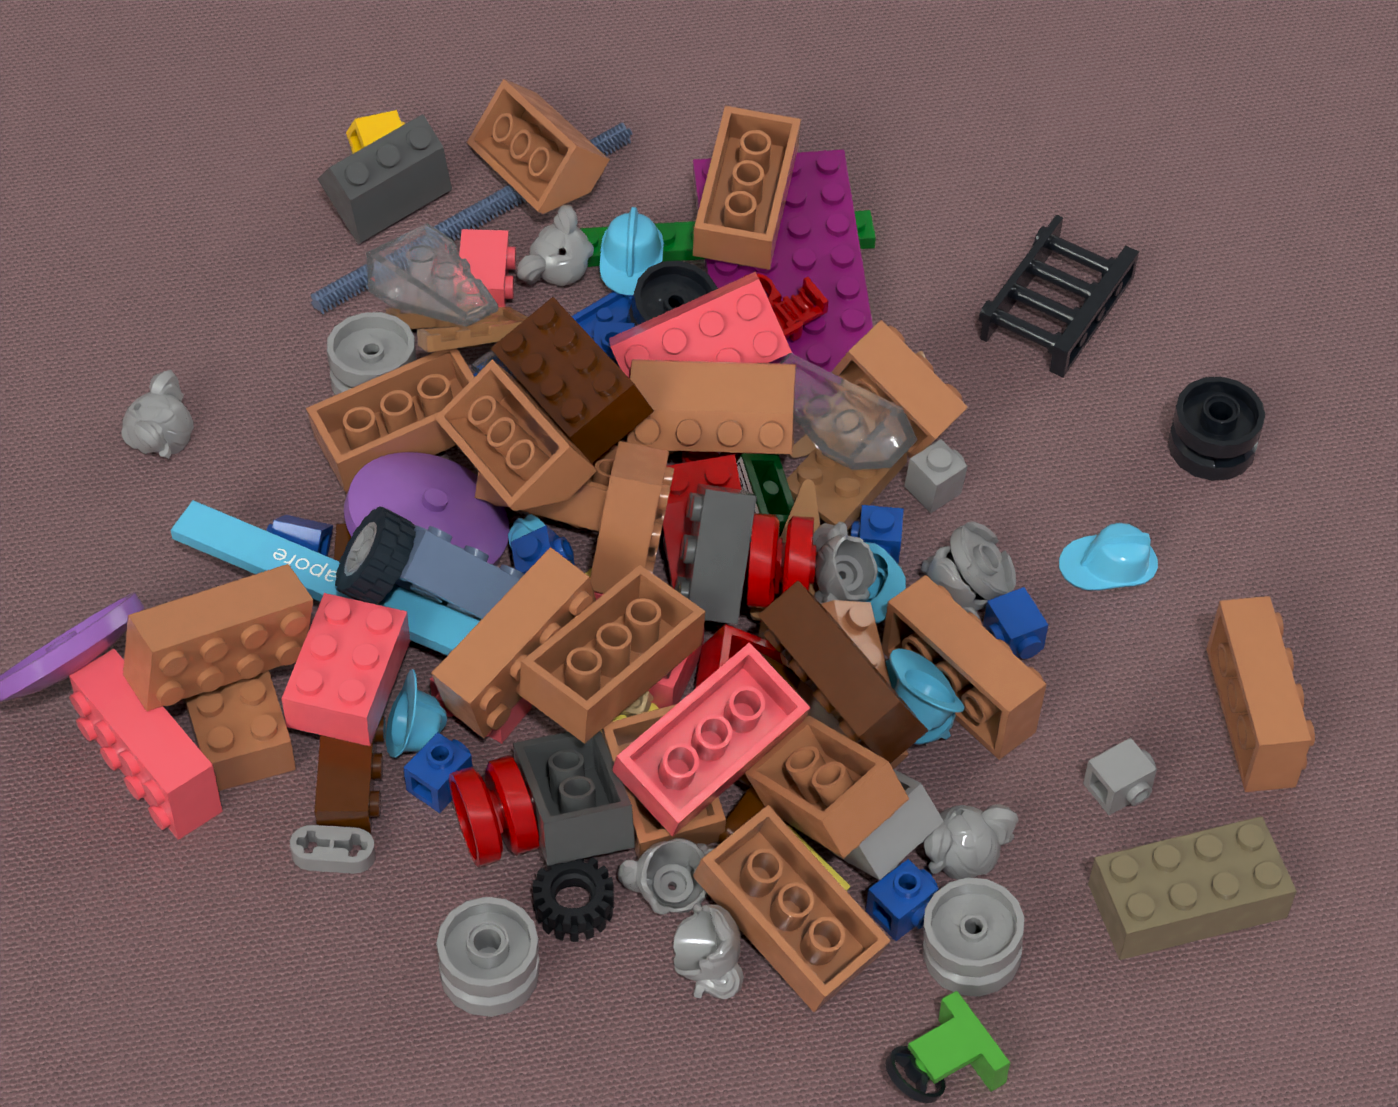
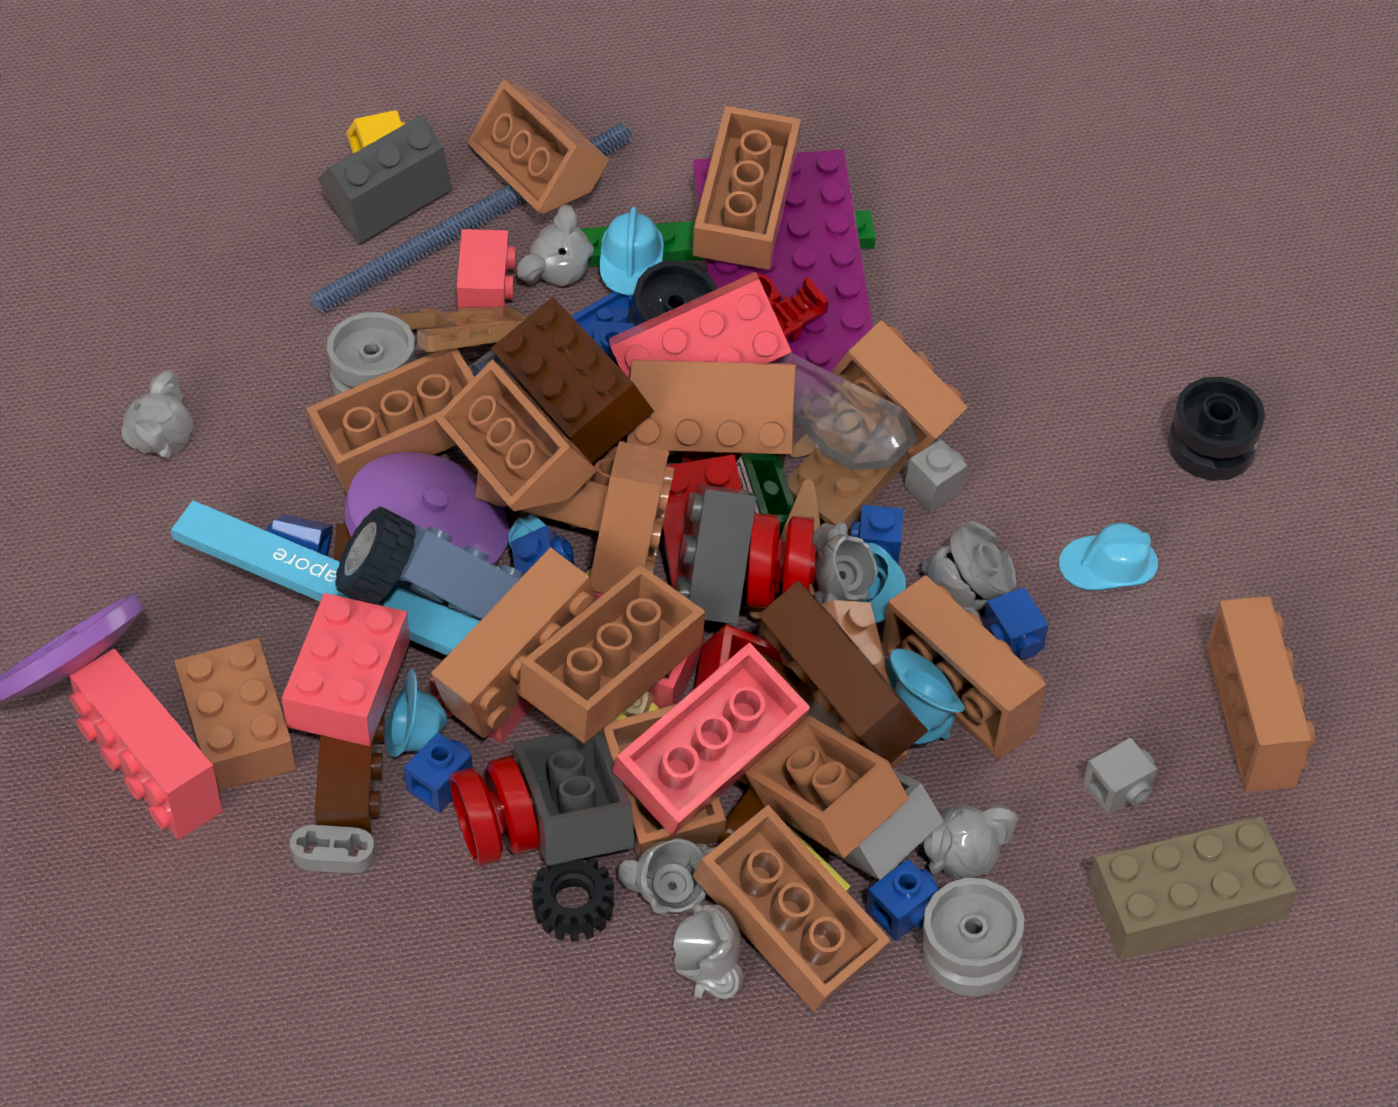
nougat brick [123,564,313,711] -> none
clear wedge [366,223,498,327] -> none
light grey wheel [436,897,540,1017] -> none
bright green piece [885,991,1010,1103] -> none
black fence [978,214,1139,378] -> none

